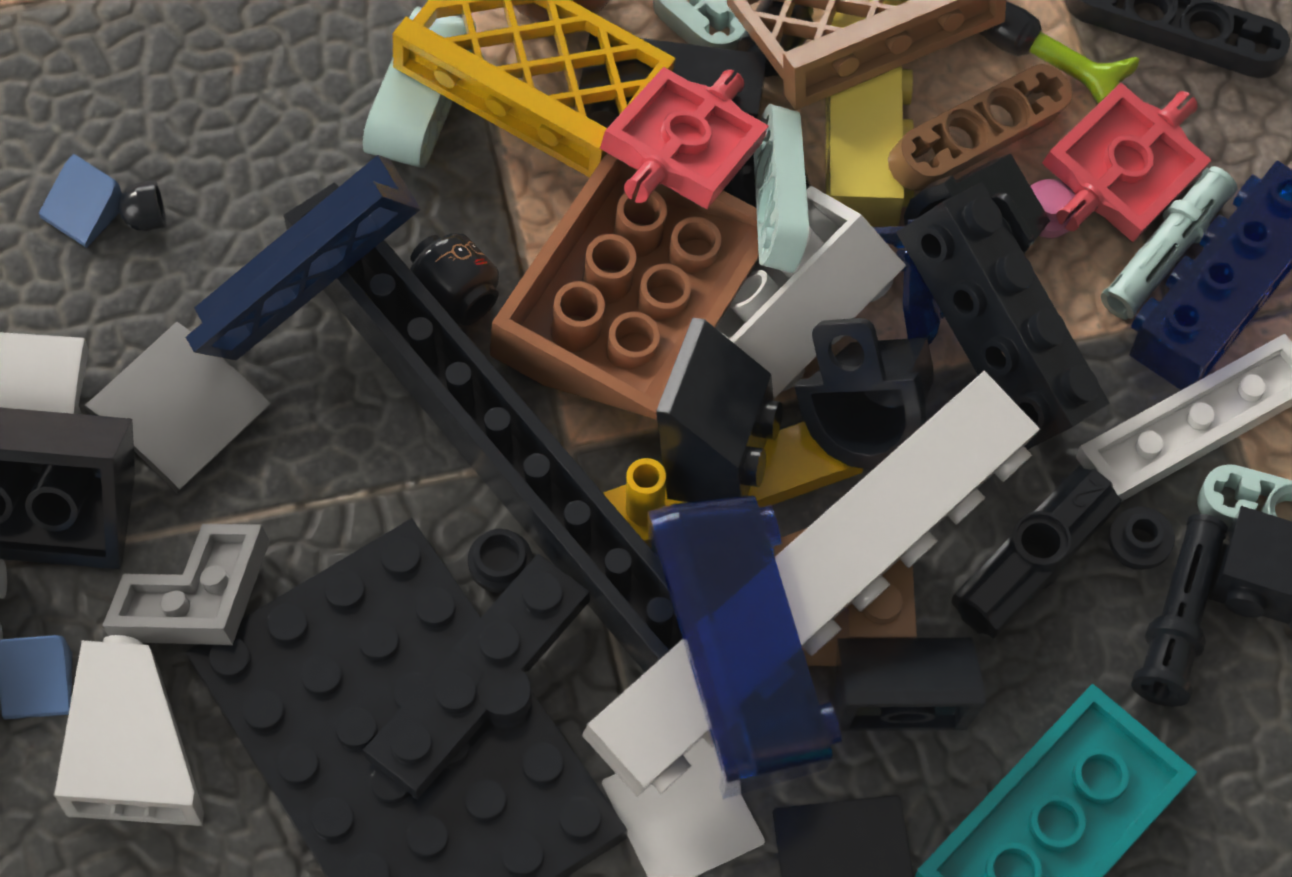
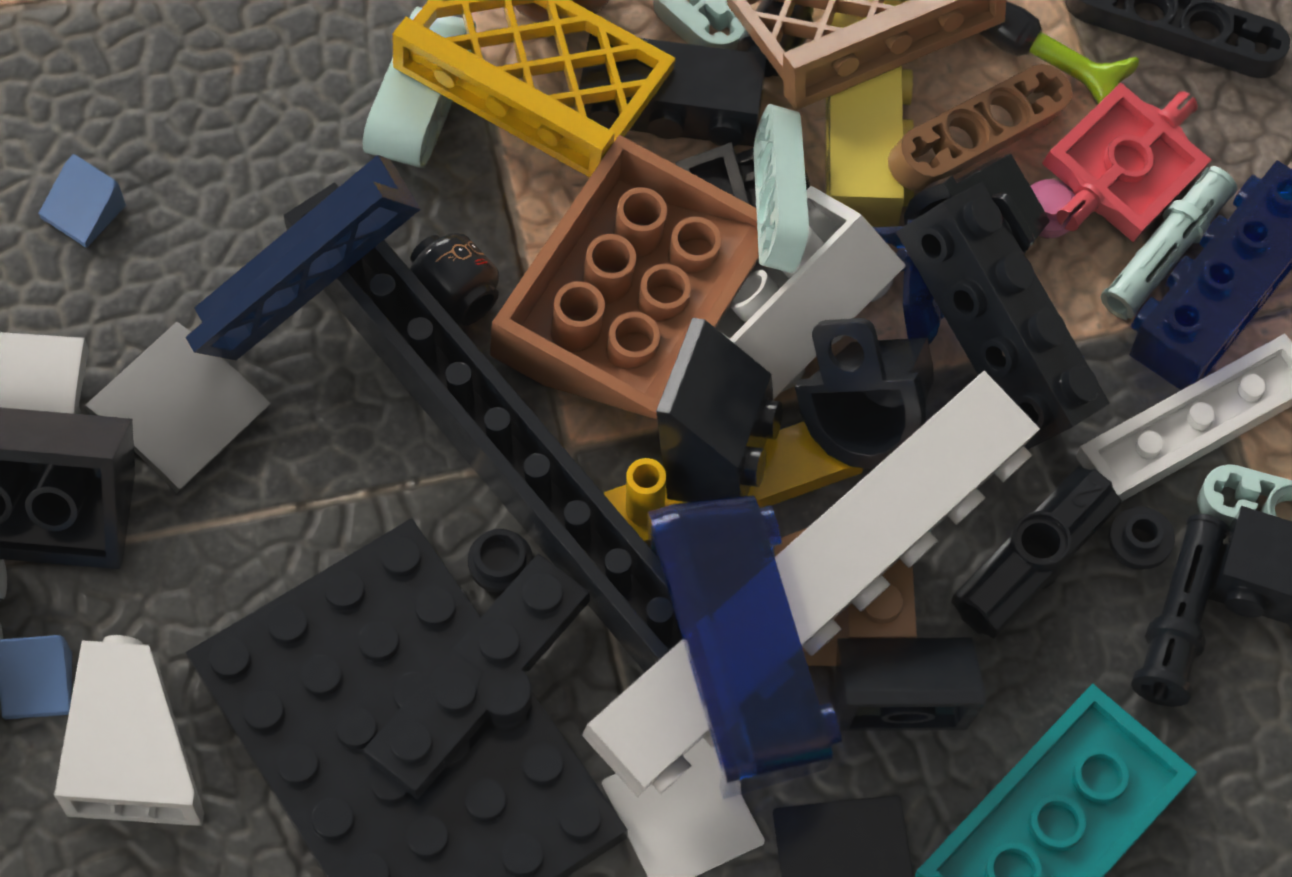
light grey plate [102,524,270,645] -> none
black hinge [118,180,167,231] -> none
coral plate [600,67,769,209] -> none

